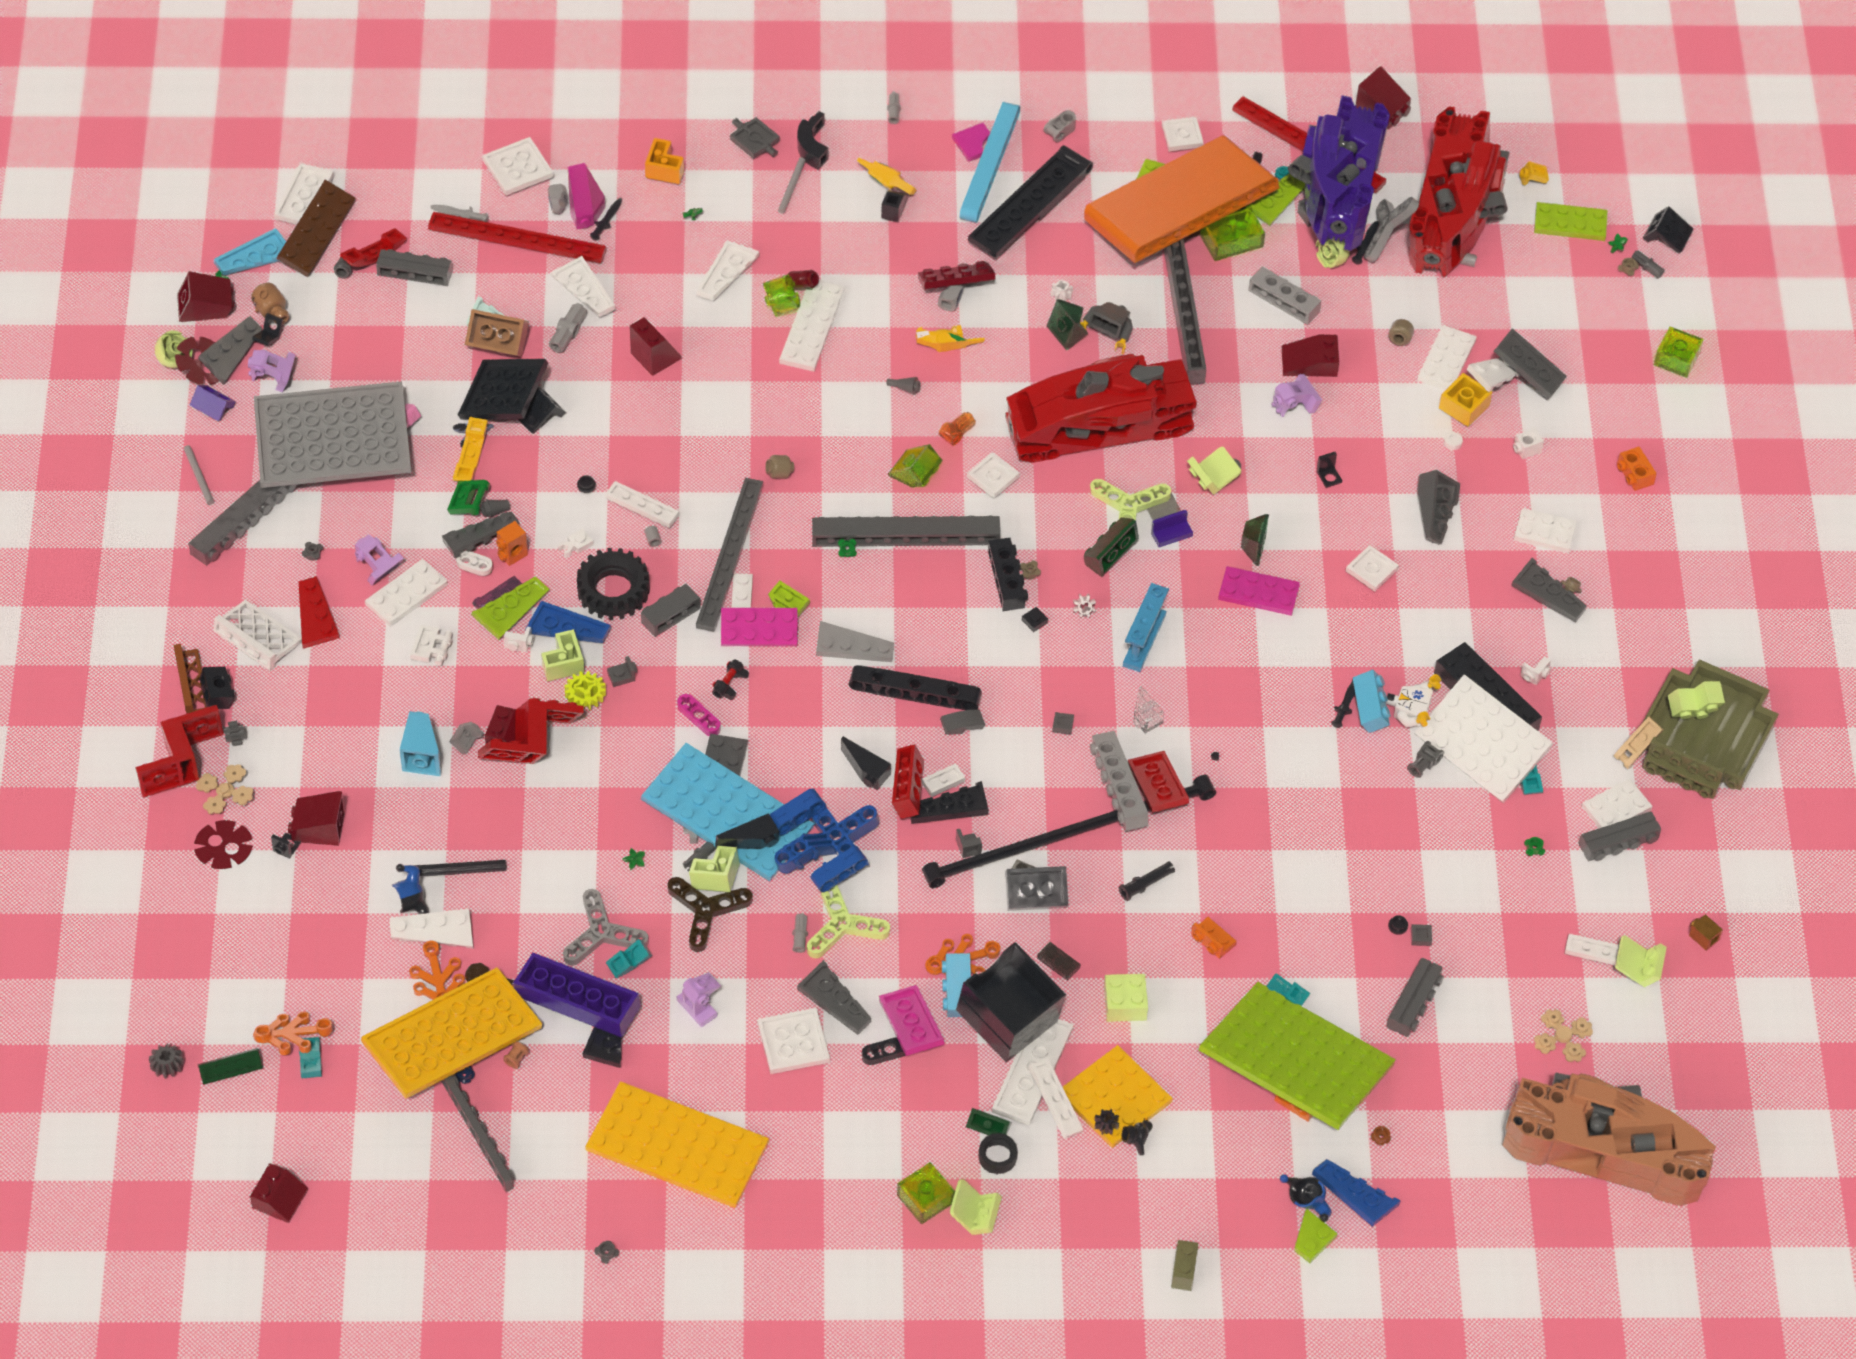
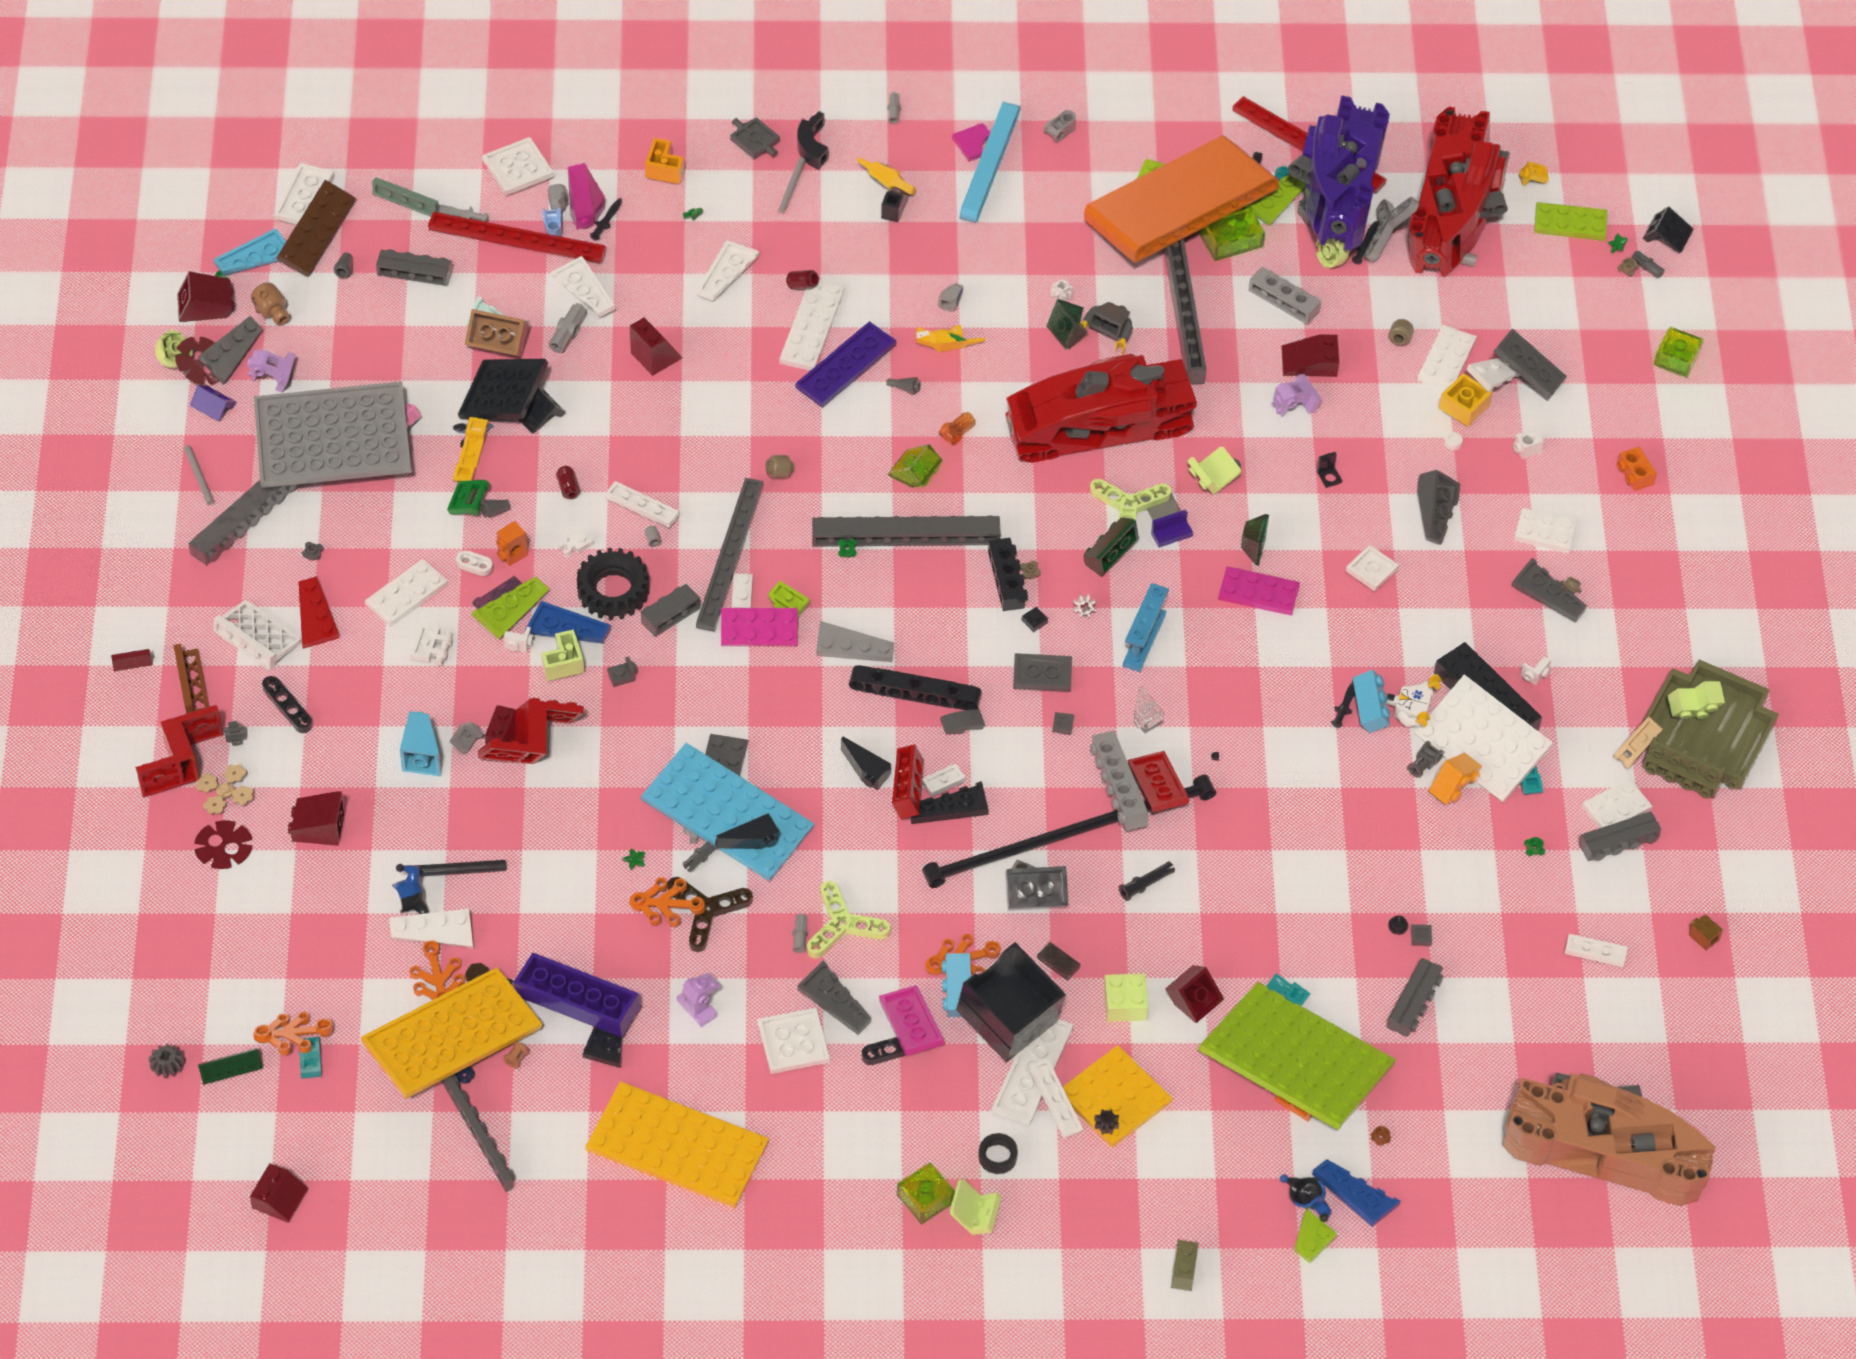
black brick [199,666,235,709] -> none
black bracket [252,313,283,346] -> none
black bracket [271,833,301,859] -> none
red slope [340,228,407,267] -> none
lavender tile [355,534,404,586] -> none
dark grey wing [442,512,519,558] -> none
light grey piece [563,889,649,966] -> none
neon yellow gear [564,671,606,710] -> none
black plate [577,475,596,493] -> none
dark grey plate [594,1241,619,1264] -> none
teal slope [606,939,652,979] -> none
dark pink beam [677,694,721,736] -> none
yellowish green brick [689,846,740,892] -> none
black piece [712,659,749,700] -> none
clear neon green brick [763,274,800,316] -> none
blue piece [770,788,879,892] -> none
dark red plate [918,261,996,289] -> none
dark grey panel [956,829,982,859] -> none
dark green slope [966,1108,1012,1135] -> none
white plate [967,452,1020,498] -> none
black hinge [968,145,1093,258] -> none
black animal [1121,1118,1153,1156] -> none
white plate [1161,117,1204,152] -> none
orange bracket [1191,917,1237,959] -> none
dark red slope [1356,66,1411,130] -> none
tan plant [1534,1010,1593,1062] -> none
yellowish green bracket [1615,935,1667,987] -> none
none -> dark red tile [111,649,152,672]
none -> black beam [262,676,312,733]
none -> sand green plate [372,177,438,217]
none -> light blue piece [542,207,562,237]
none -> dark red head [556,466,580,499]
none -> orange plant [629,877,706,927]
none -> dark purple plate [795,321,896,407]
none -> dark grey plate [1013,653,1072,692]
none -> dark red slope [1165,965,1224,1023]
none -> light orange brick [1429,752,1482,805]

